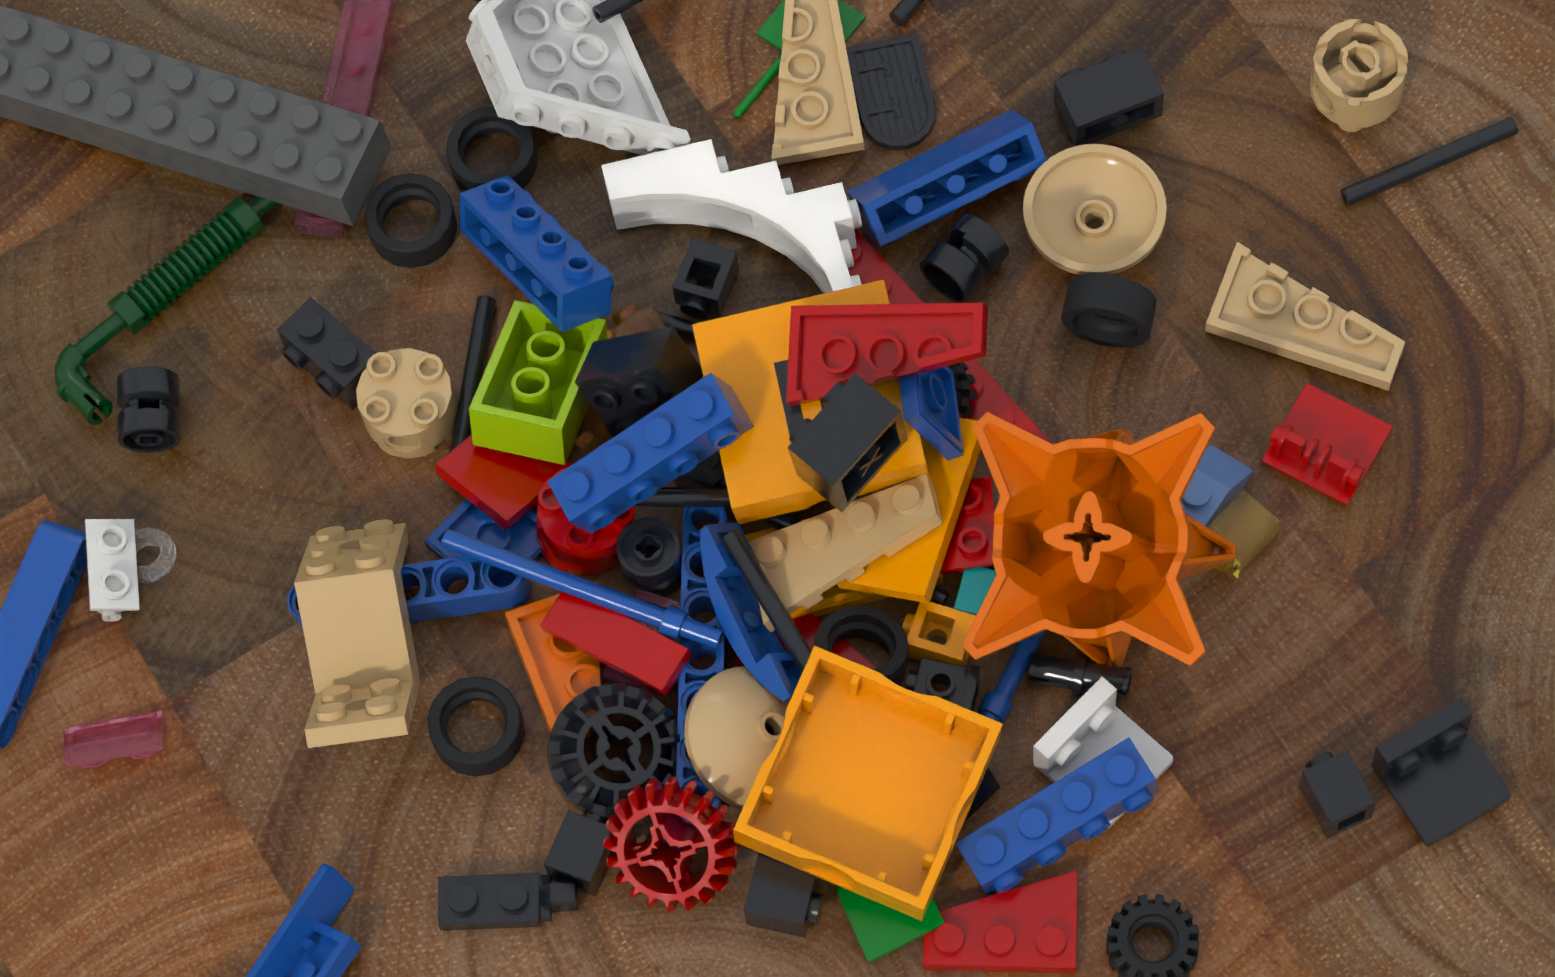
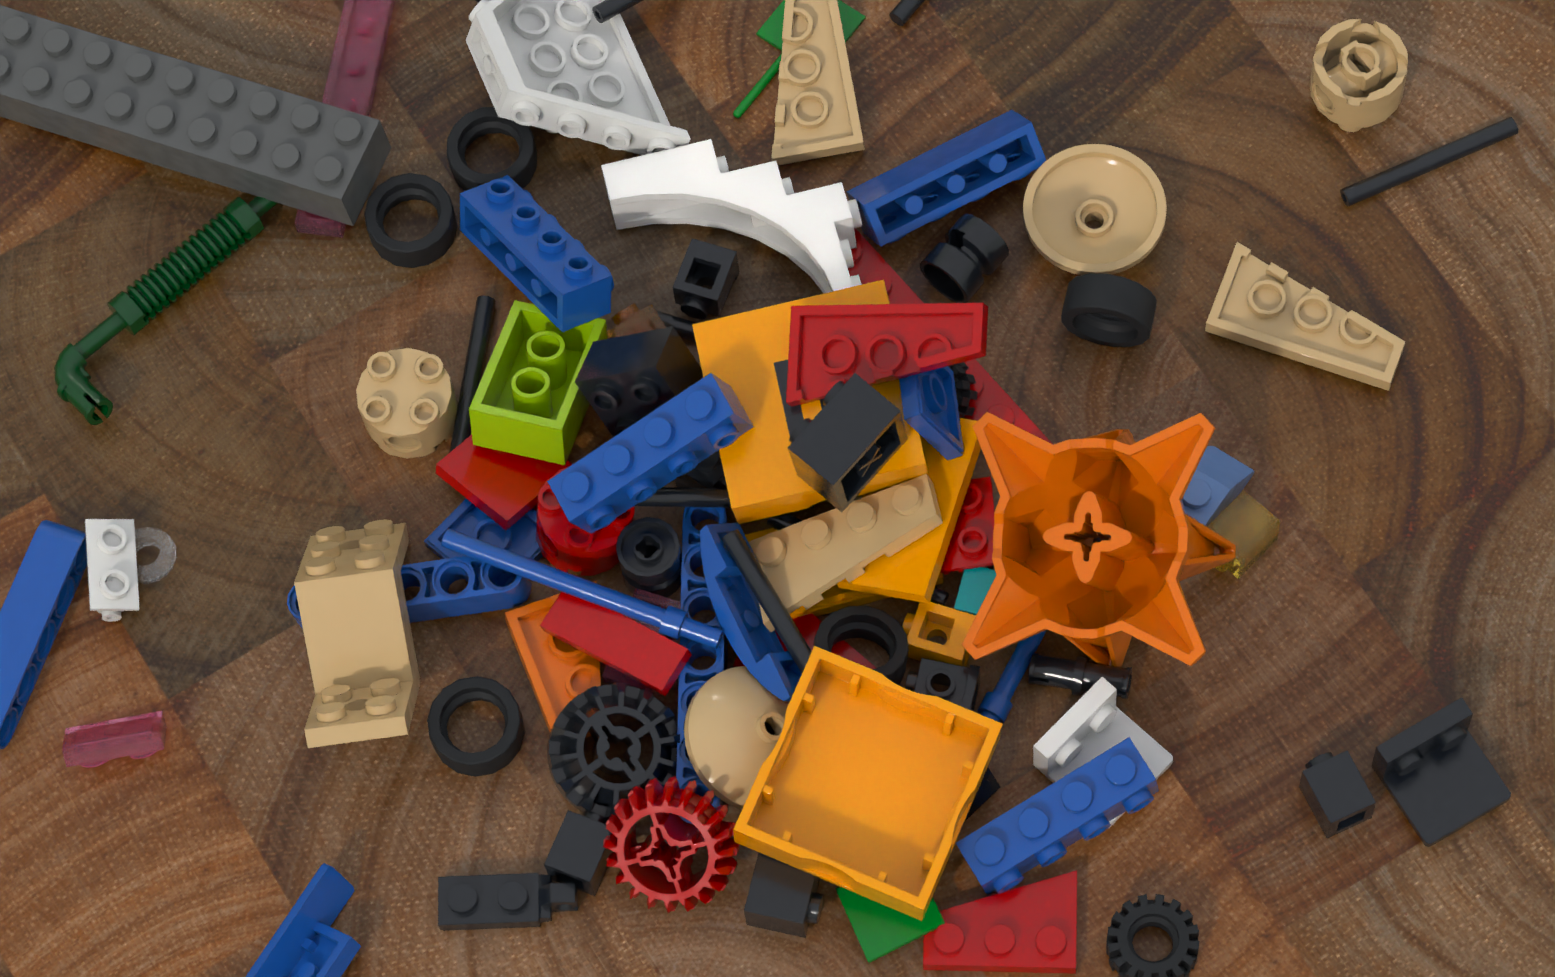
black wheel [117,366,181,453] -> none
black brick [277,297,376,410] -> none
black window [846,34,935,150] -> none
black brick [1054,48,1164,146] -> none
red hinge [1261,383,1393,506] -> none

